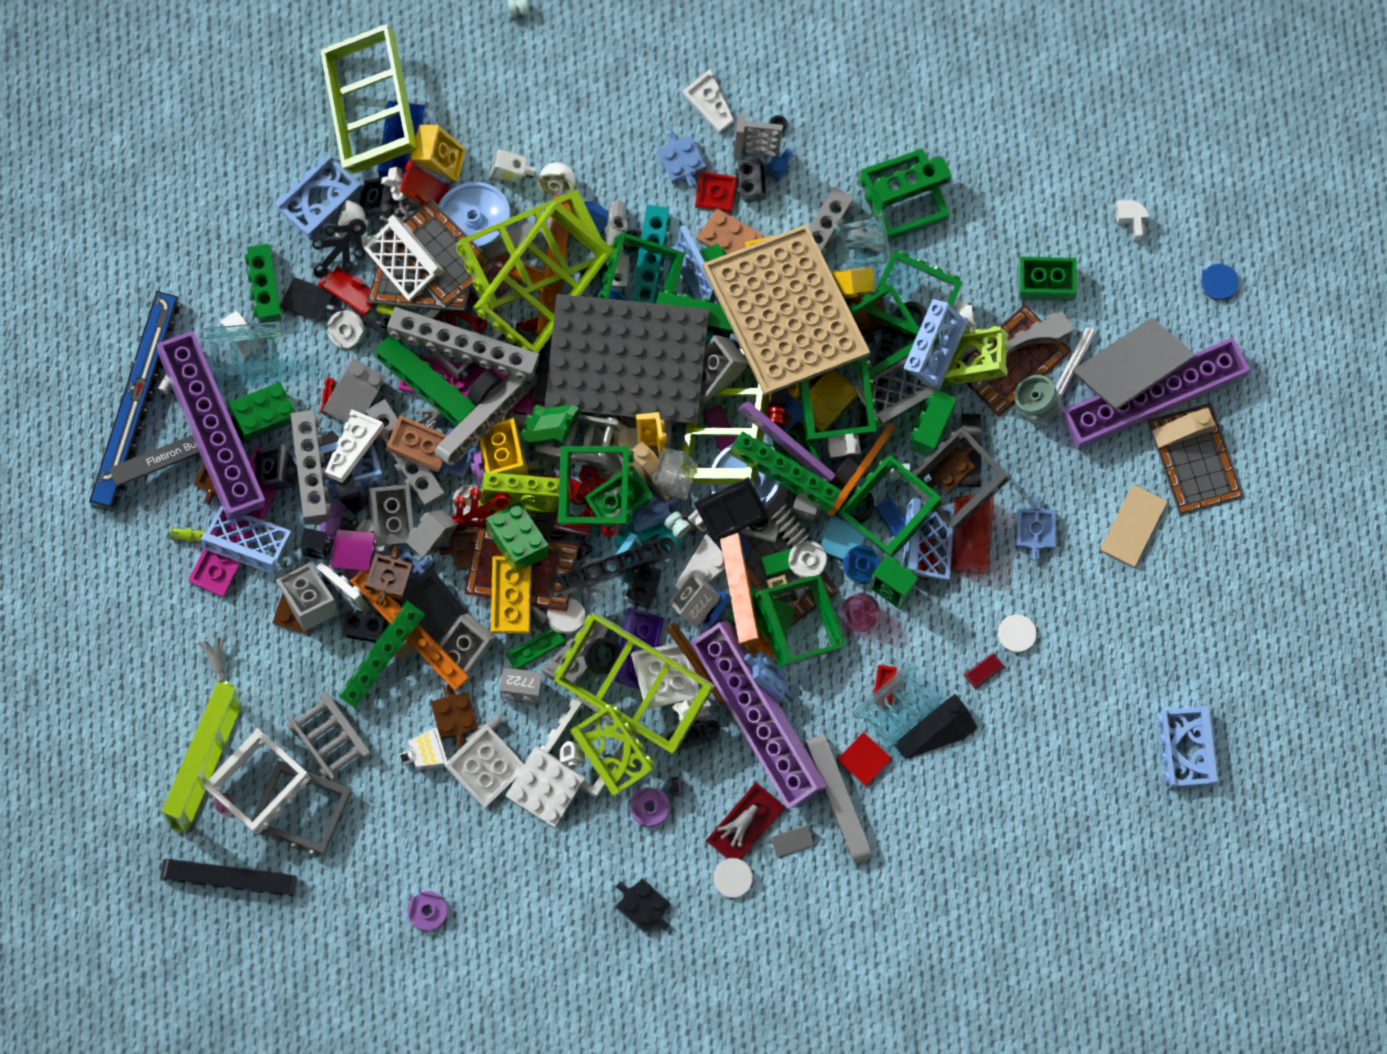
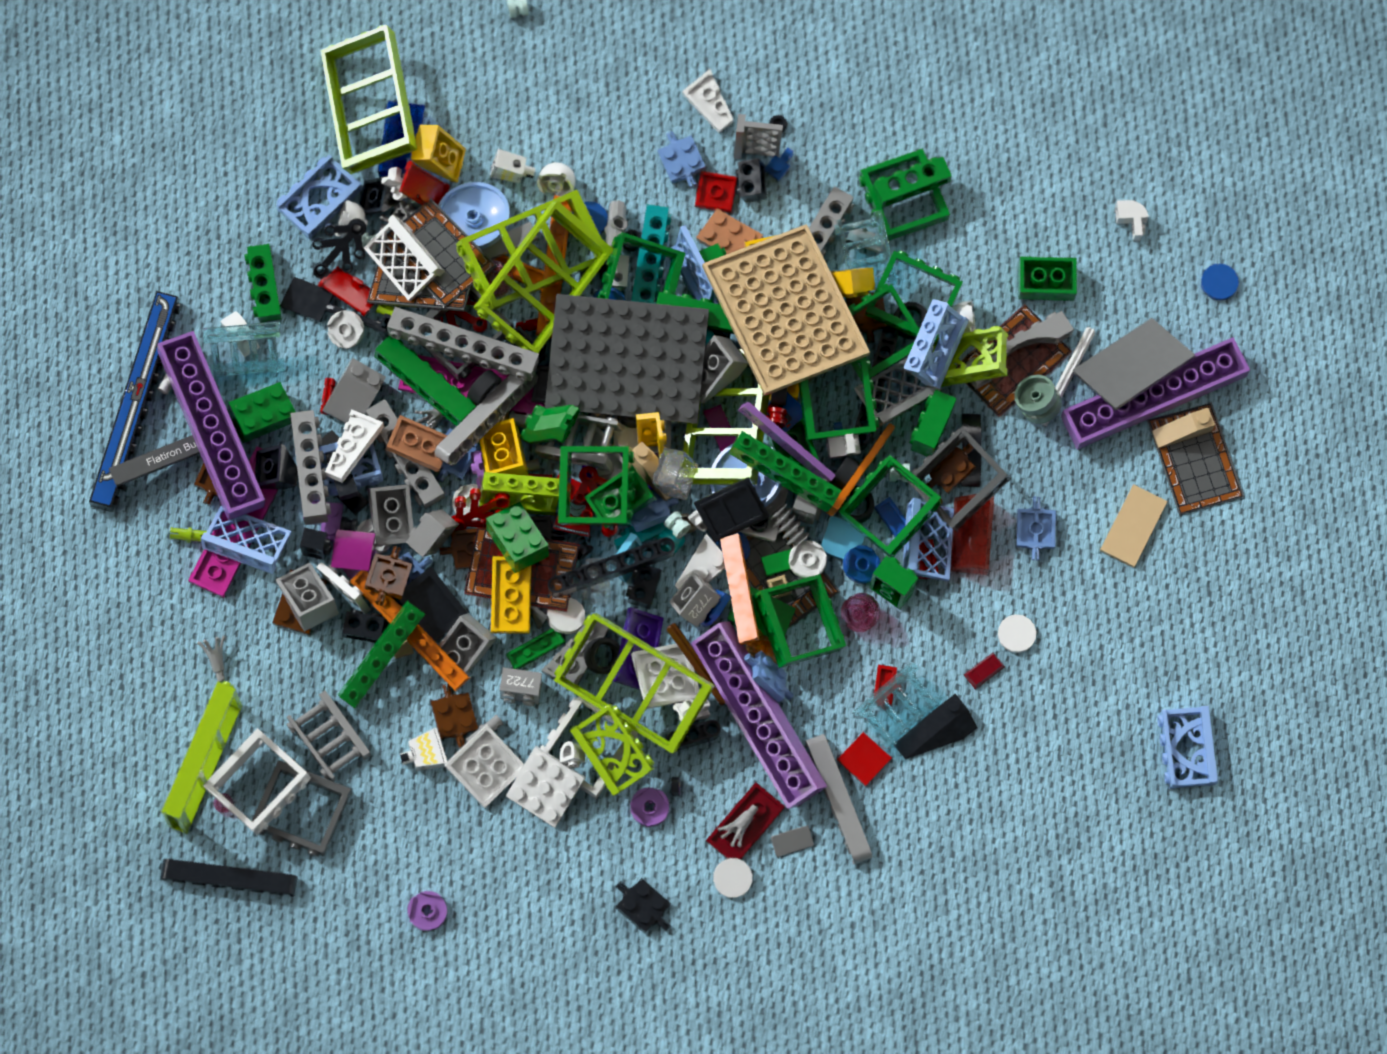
yellow brick [798,369,859,433] -> none

